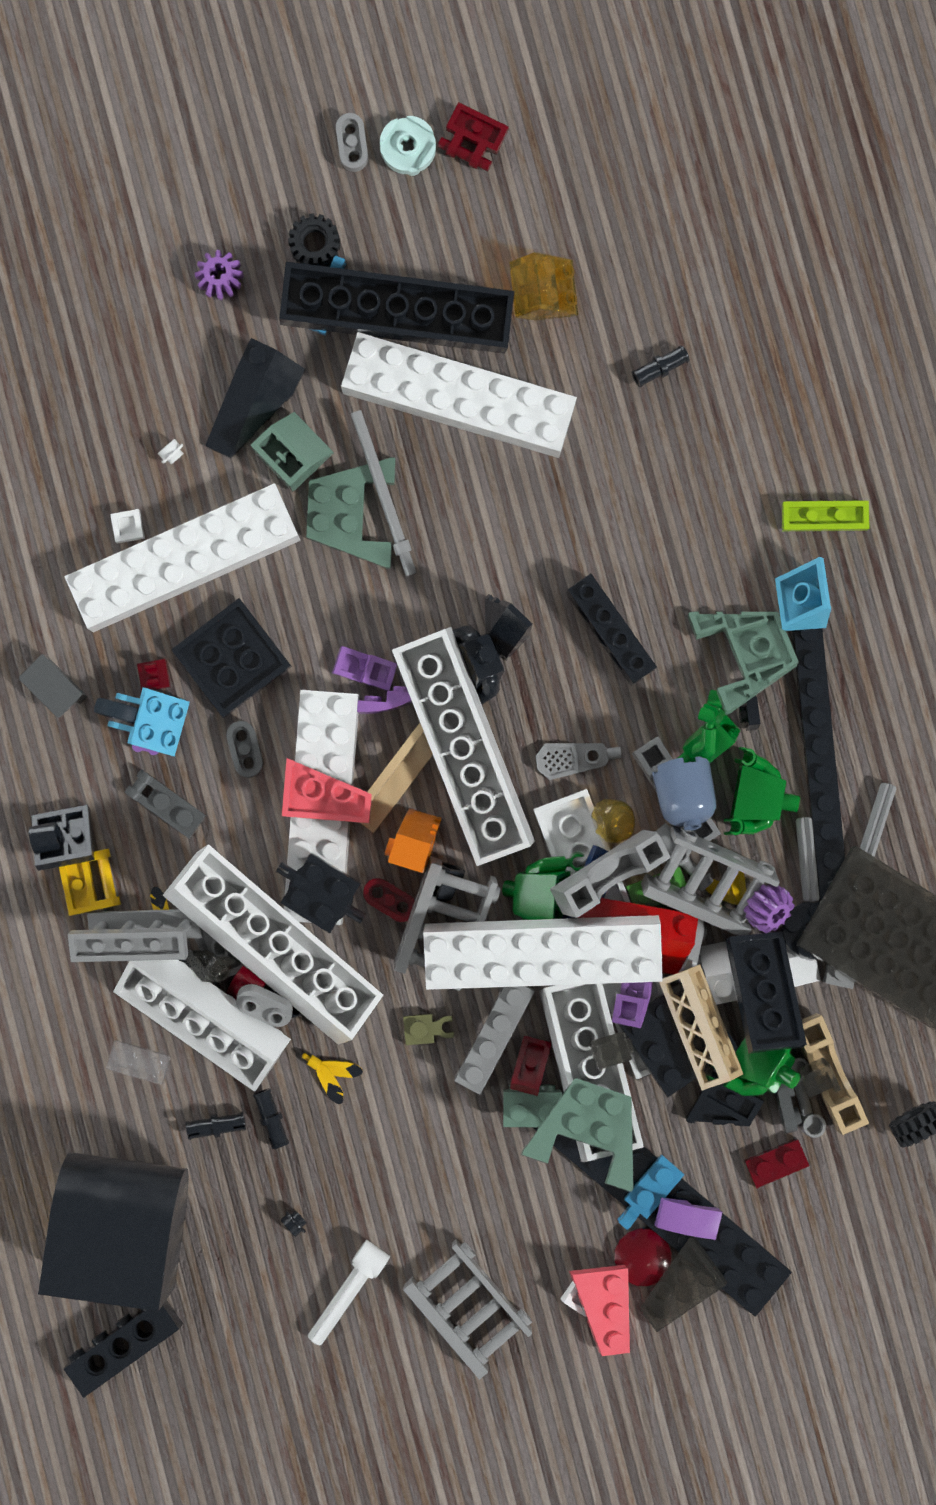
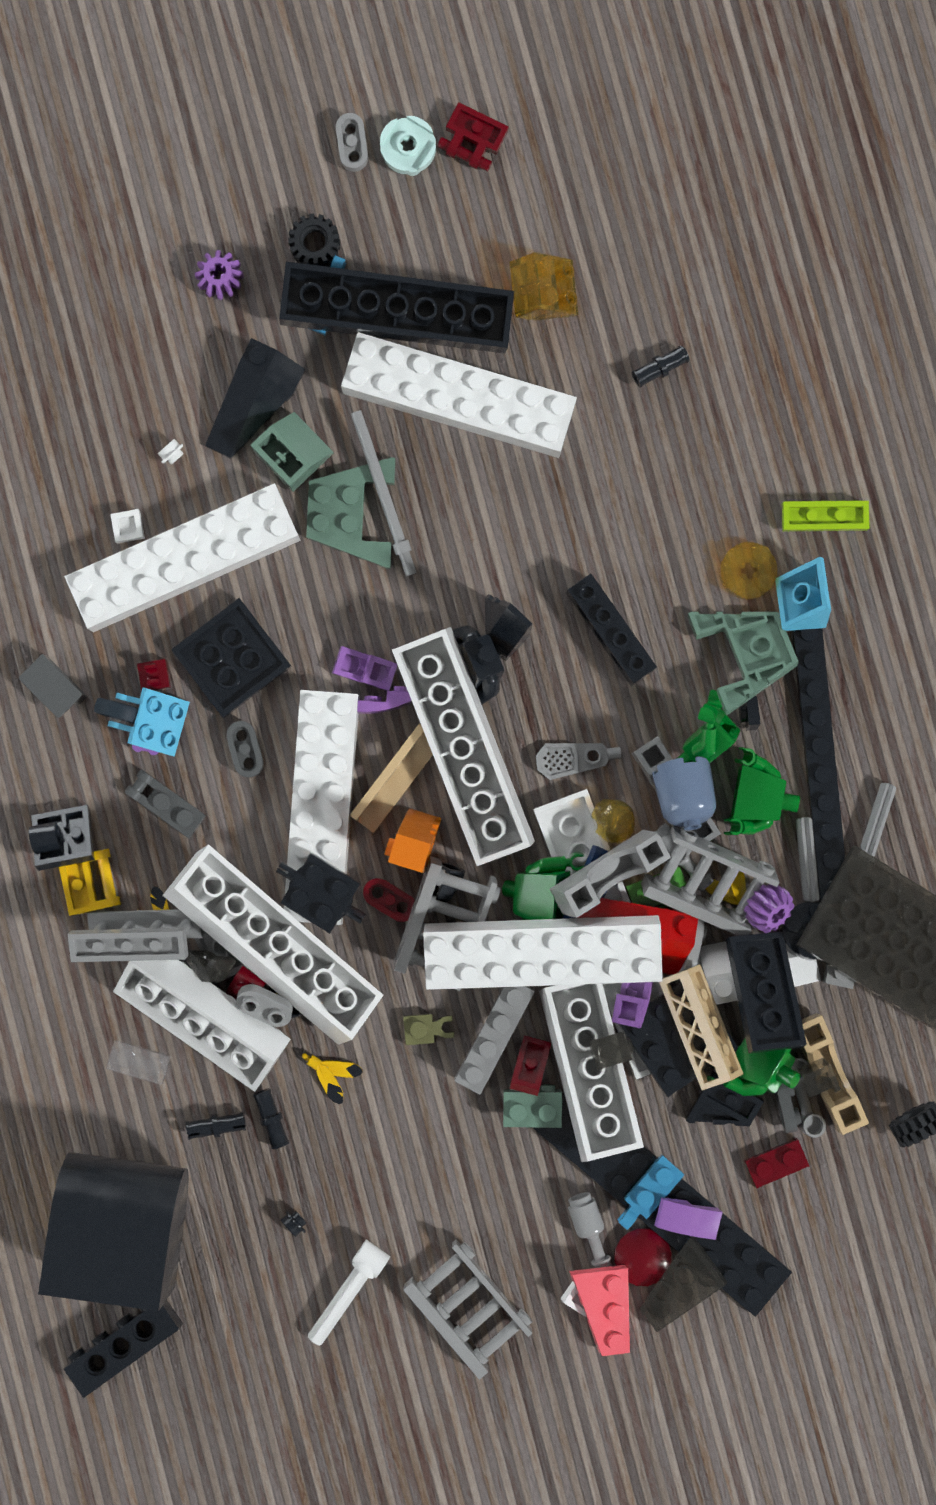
coral wing [282,758,372,823] -> none
sand green wing [521,1078,633,1192] -> none
none -> light grey piece [568,1192,612,1268]
none -> clear yellow plate [719,542,778,600]

